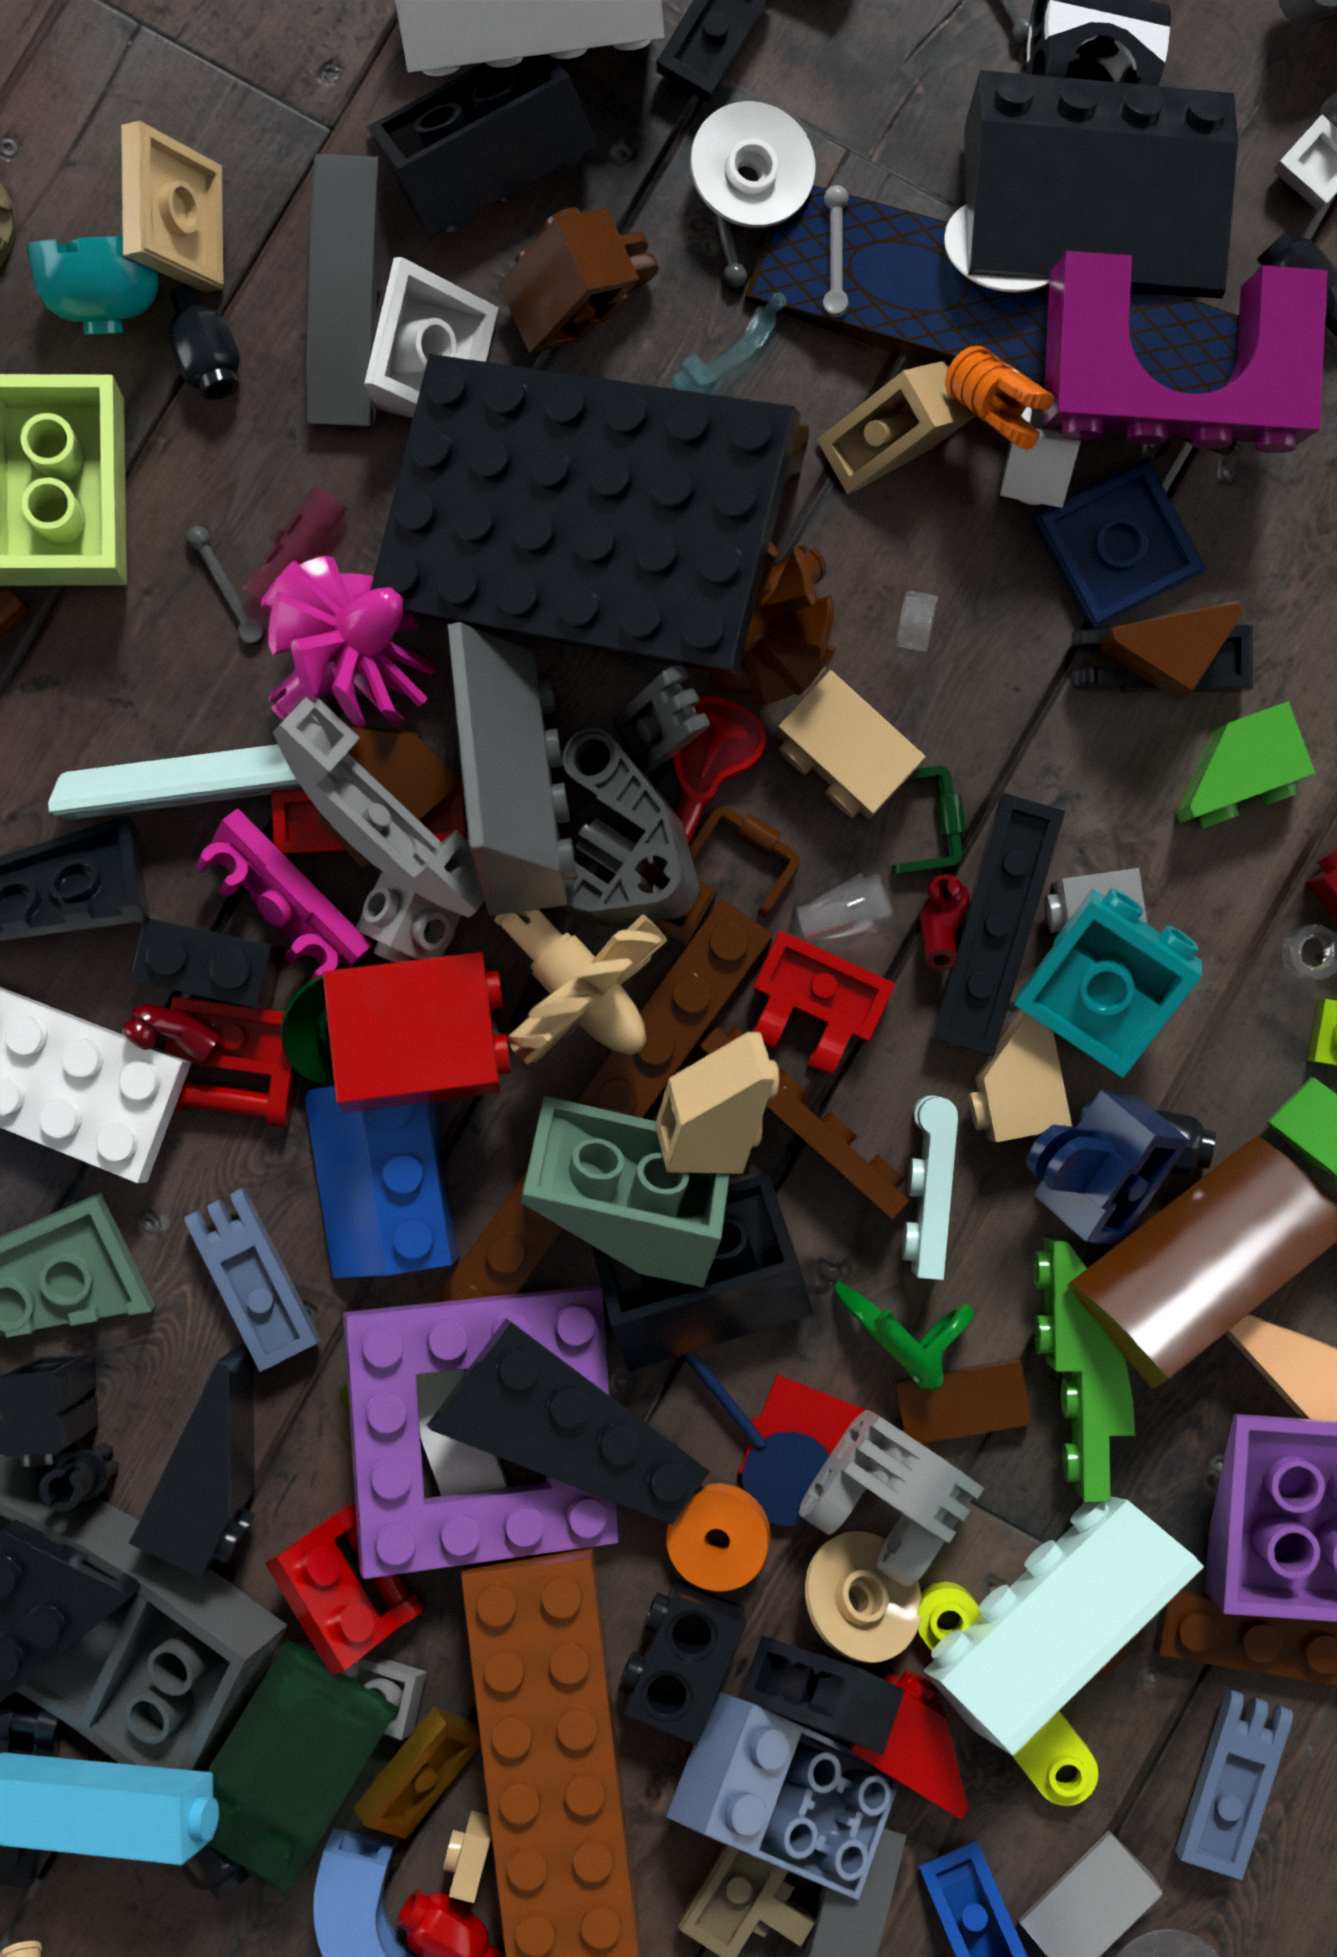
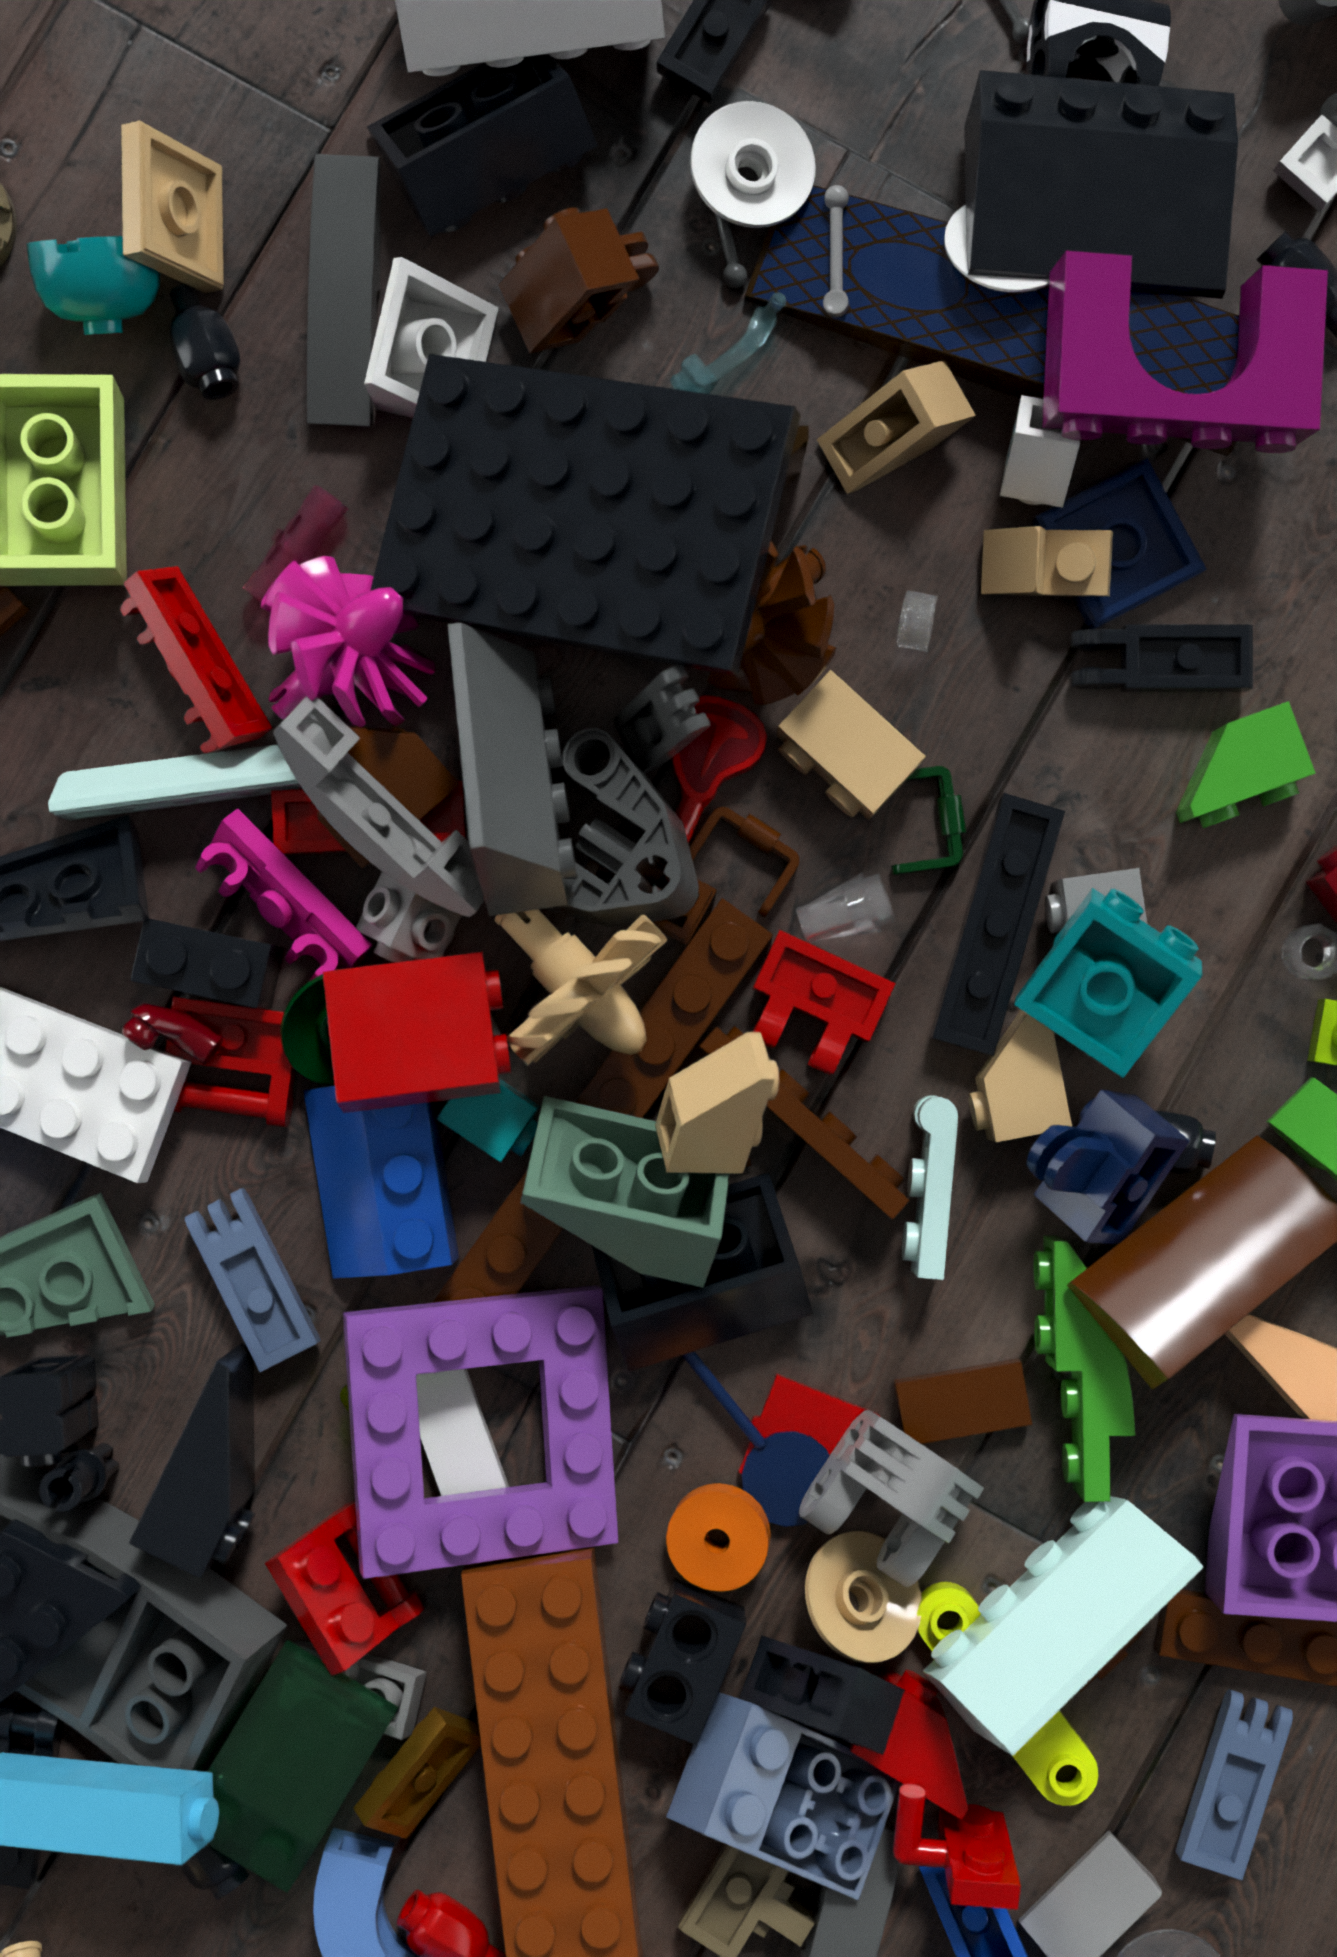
dark grey hinge [186,526,265,645] -> none
black wing [427,1318,710,1525] -> none
tan plate [442,1810,492,1903] -> none
green piece [834,1281,976,1391] -> none
dark red arm [919,874,969,972] -> none
orange hinge [945,346,1054,451] -> none
reddish brown slope [1099,601,1243,701] -> none
none -> red plate [120,566,272,753]
none -> teal brick [437,1079,541,1162]
none -> red plate [893,1784,1021,1910]
none -> tan slope [981,526,1113,597]

